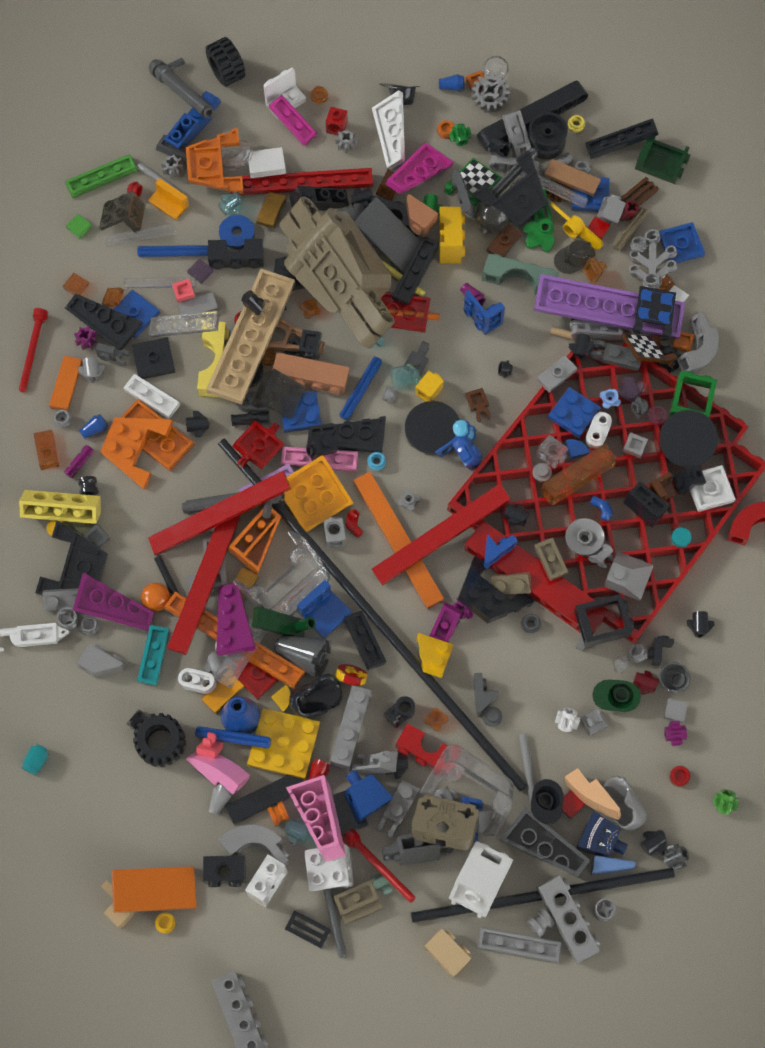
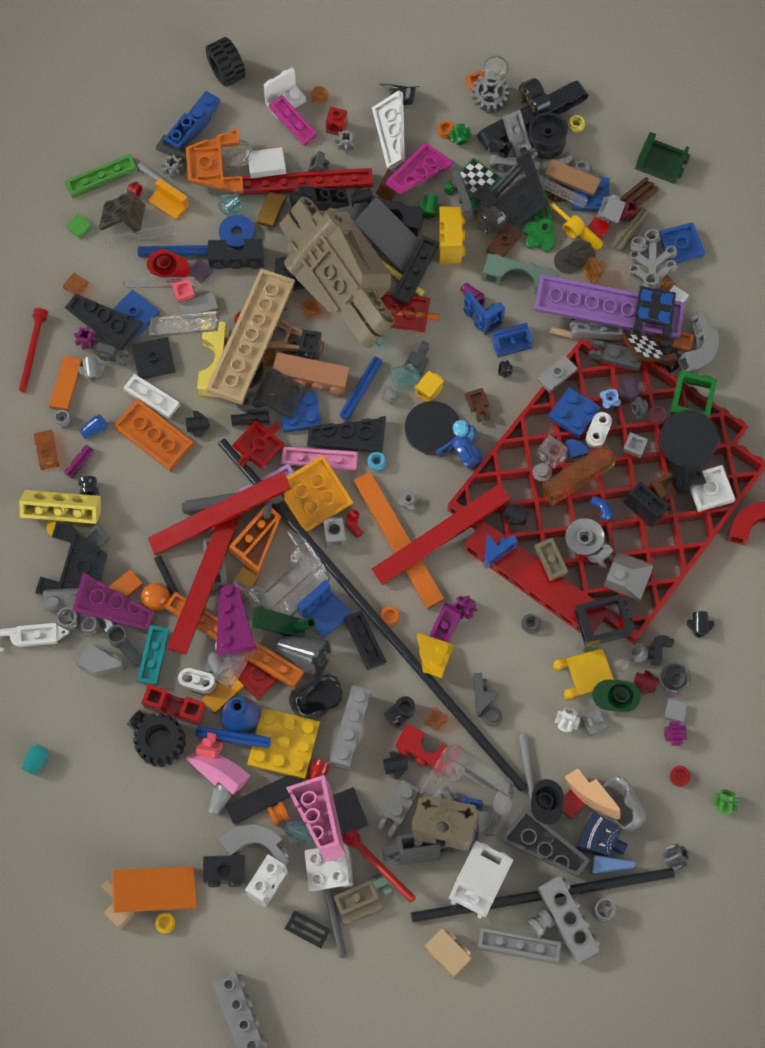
orange wing [100,417,174,489] -> none
clear orange tile [101,287,124,307] -> none
dark grey cylinder [149,58,214,118] -> none
black piece [241,290,265,316] -> none
yellow tile [271,685,290,713] -> none
black bracket [306,433,338,461] -> none
piece [335,664,368,686] -> none
blue torso [344,770,393,823] -> none
light grey hinge [352,751,398,775] -> none
nougat slope [406,194,438,237] -> none
blue cone [439,74,465,92] -> none
black wing [457,554,535,624] -> none
dark tan plate [491,572,531,595] -> none
black piece [568,334,595,360] -> none
black tile [585,118,659,159] -> none
black piece [640,830,667,856] -> none
teal tile [671,527,691,548] -> none
none -> dark grey piece [95,617,142,667]
none -> orange tile [109,569,143,597]
none -> red arch [141,684,207,726]
none -> red piece [146,249,190,282]
none -> dark grey tile [308,151,330,172]
none -> orange tile [380,606,400,627]
none -> blue hinge [491,322,533,358]
none -> black animal [518,78,552,115]
none -> yellow flag [553,648,614,700]

